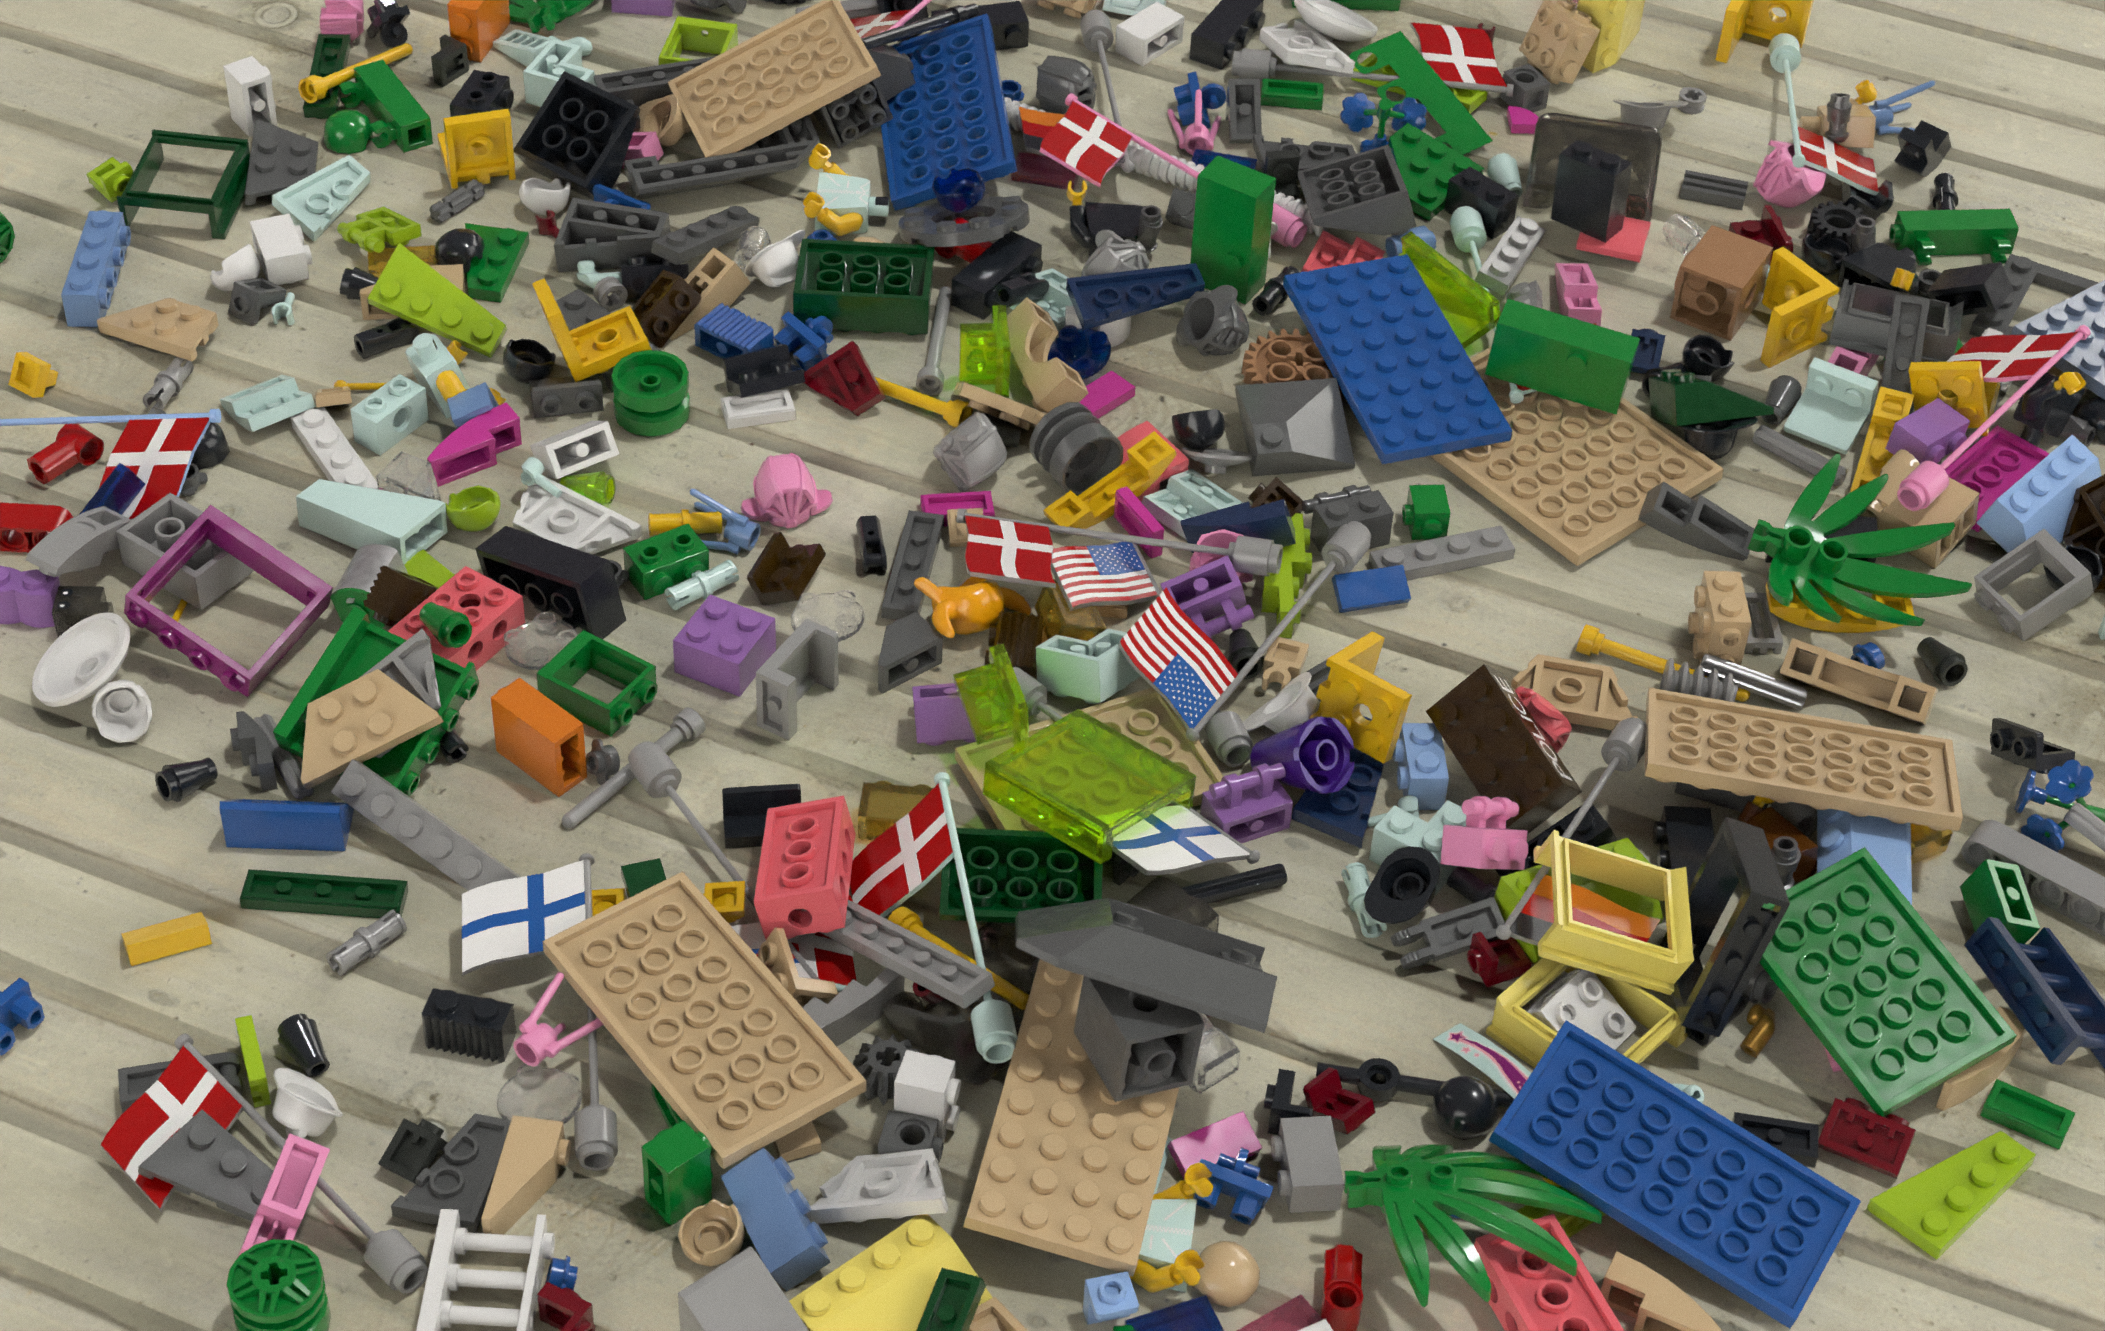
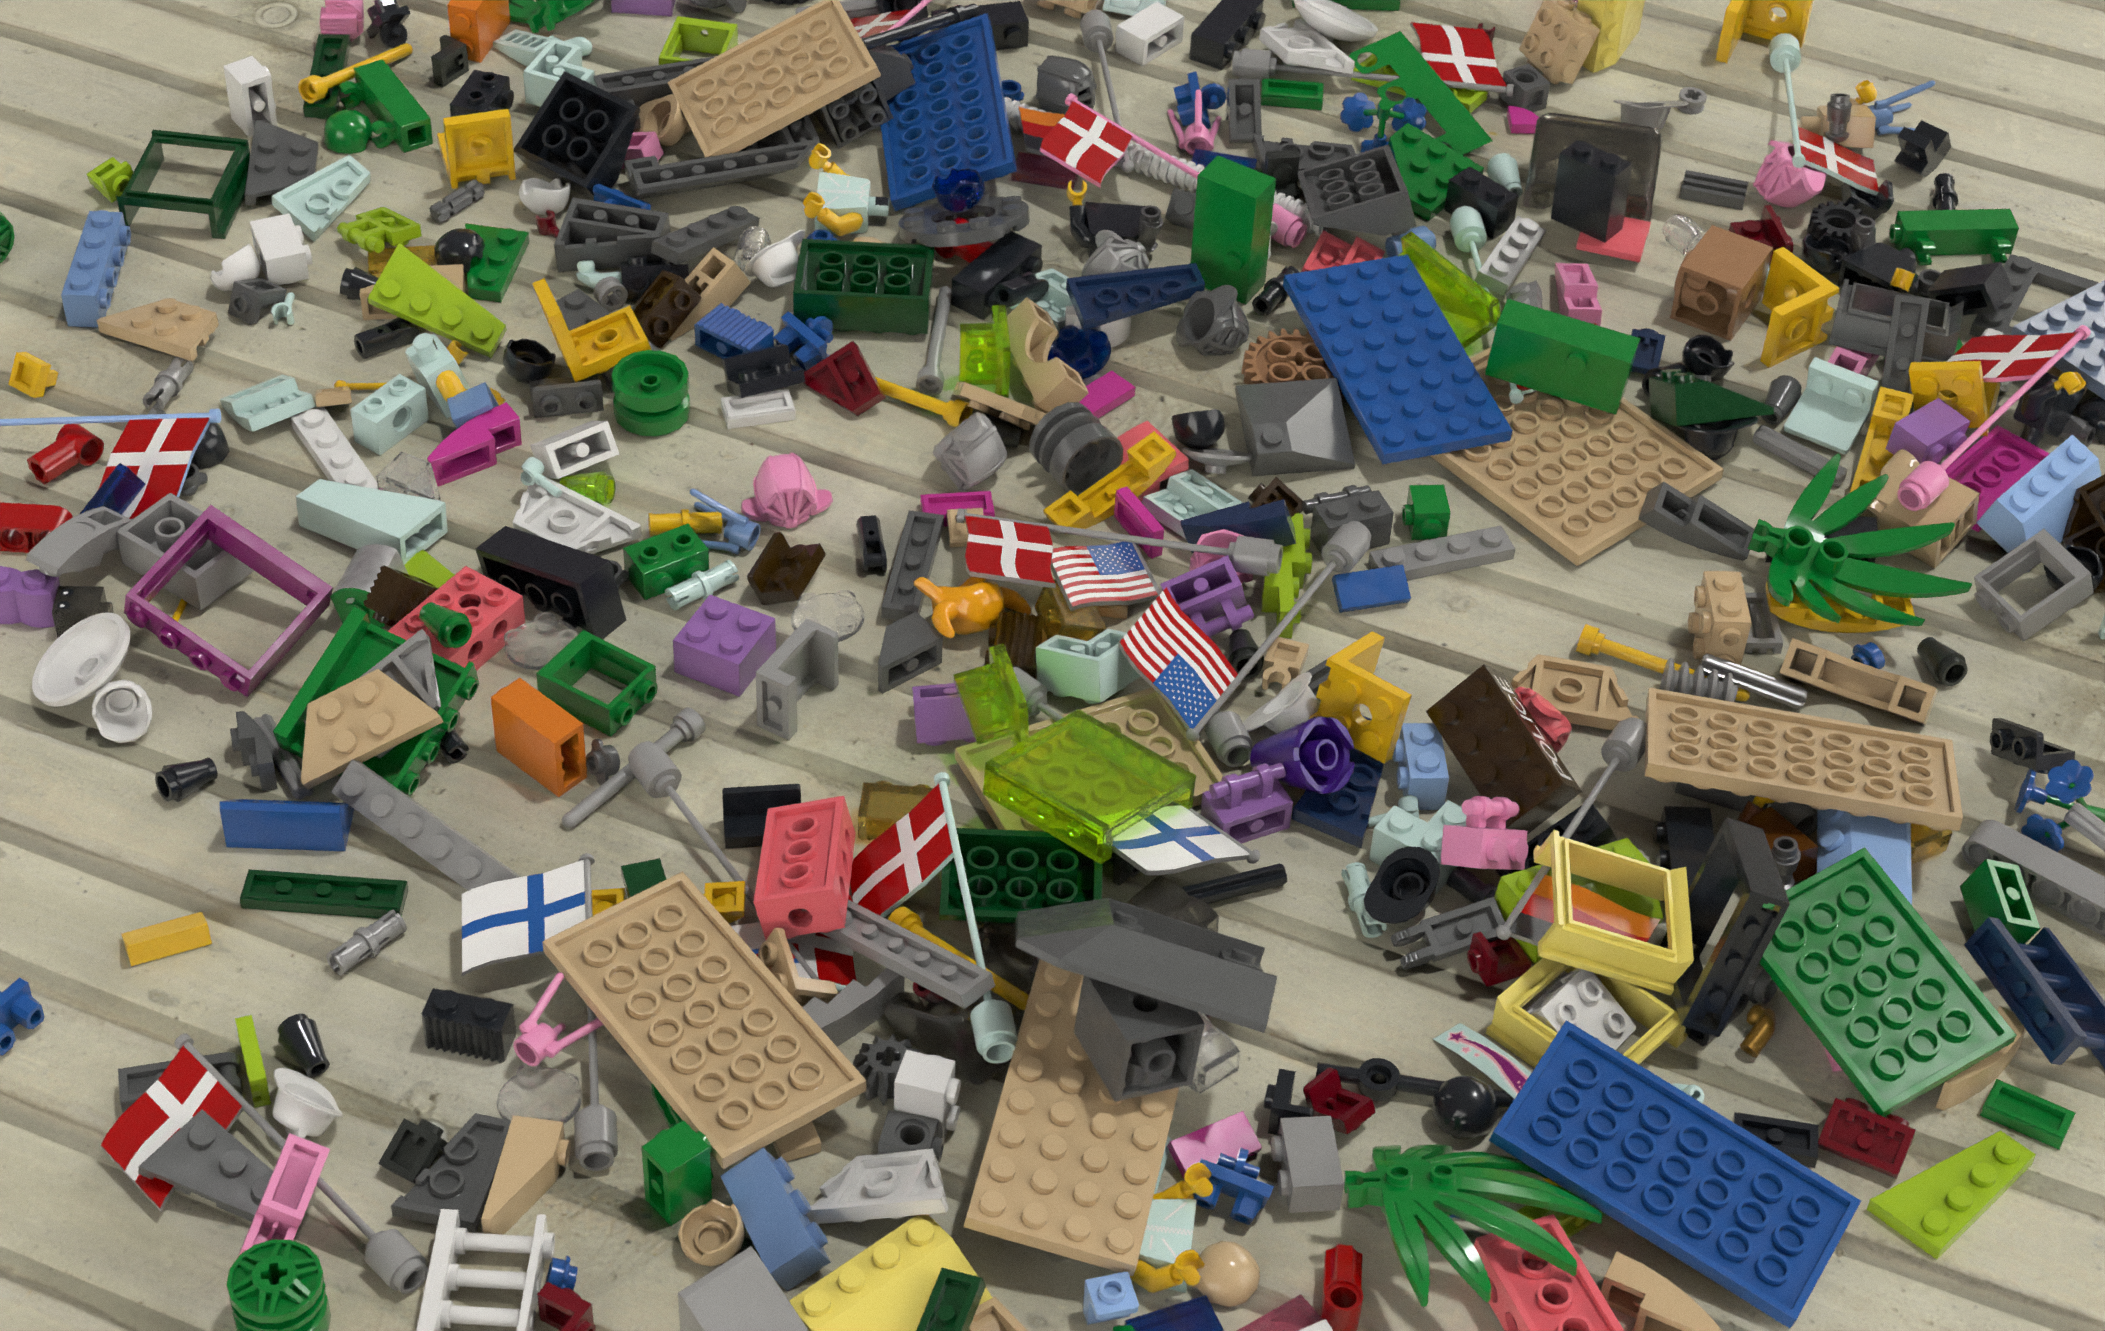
lime hair [445,485,501,532] -> none

